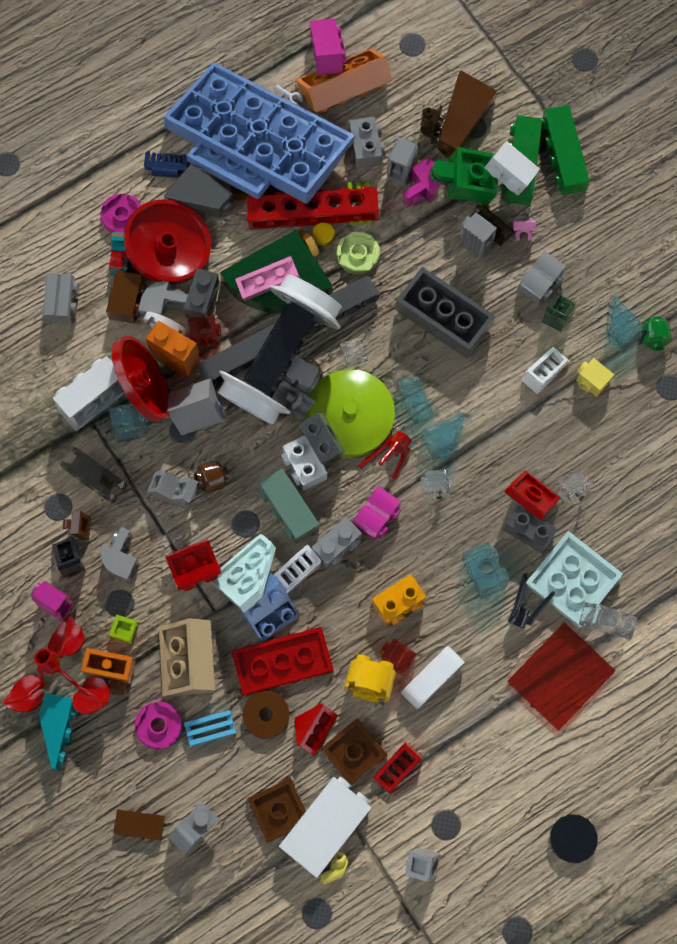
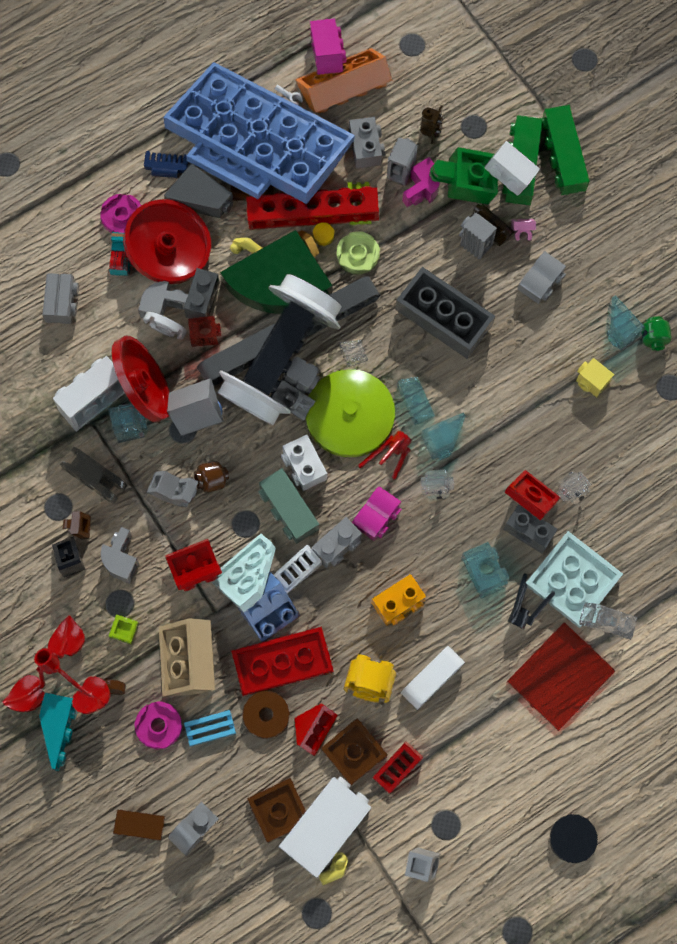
dark pink brick [31,581,73,621] -> none
orange brick [81,648,136,684] -> none
reddish brown brick [106,271,146,324] -> none
orange brick [146,320,200,379] -> none
bright pink hinge [235,256,300,301] -> none
dark grey brick [299,413,345,464] -> none
clear red brick [379,638,417,677] -> none
reddish brown slope [437,70,497,157] -> none
white slope [522,347,569,394] -> none
clear green slope [542,293,576,332] -> none
none -> light yellow arm [230,238,262,254]

